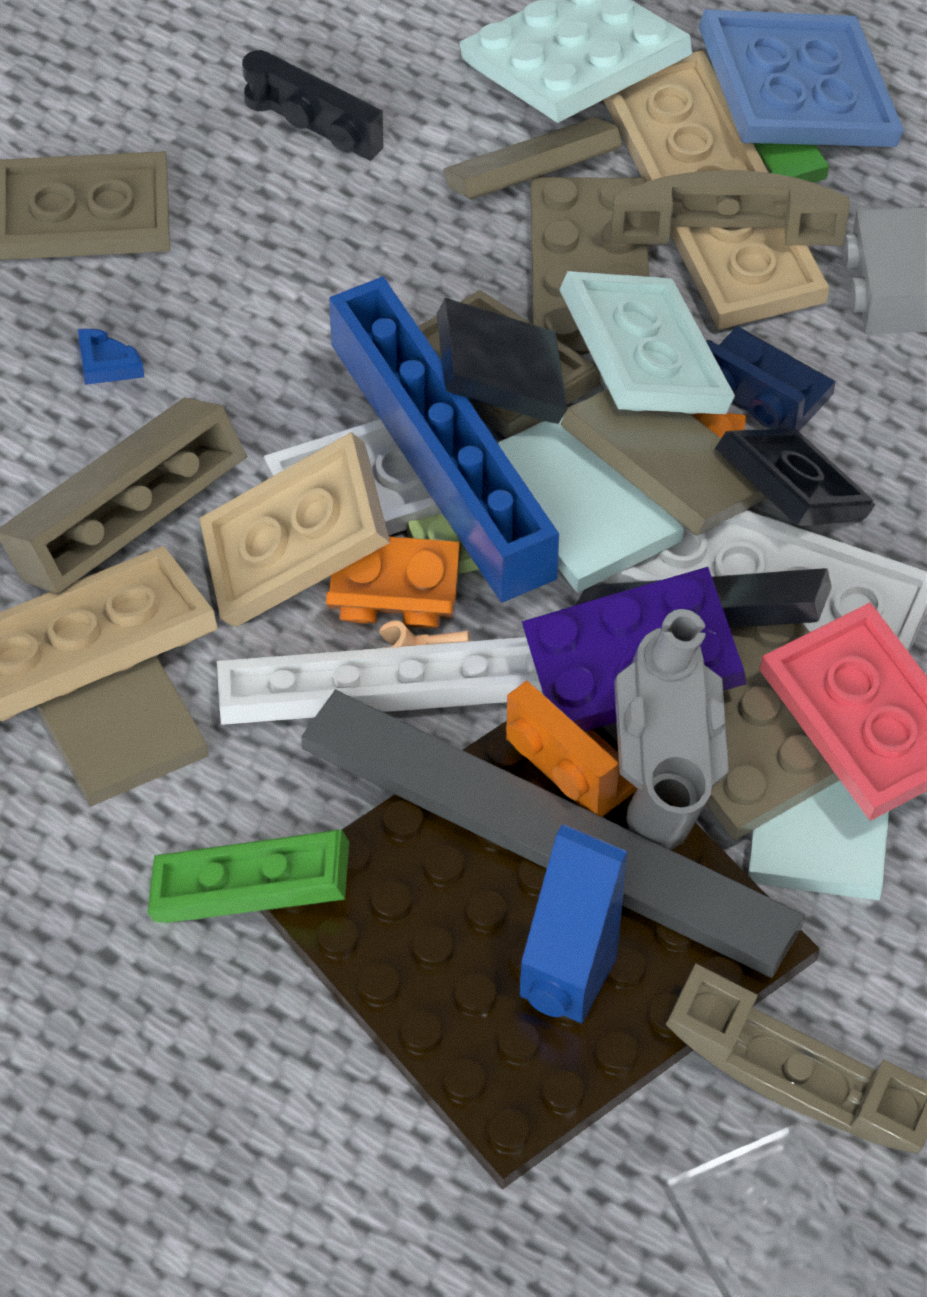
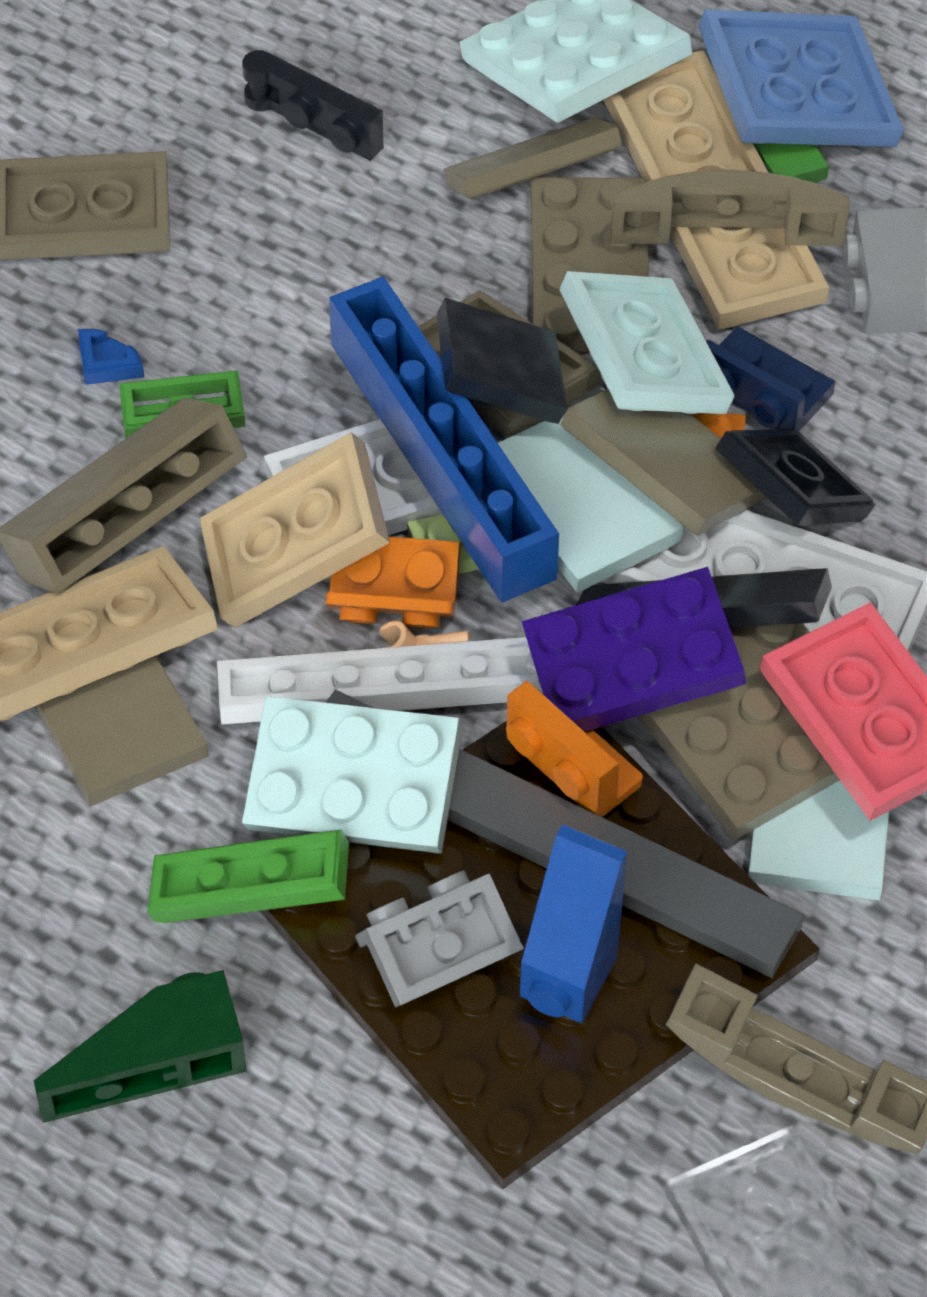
light grey piece [614,609,729,850] -> none
none -> dark green slope [33,970,247,1123]
none -> bright green tile [119,370,246,439]
none -> light aqua plate [242,696,463,854]
none -> light grey bracket [355,870,524,1008]

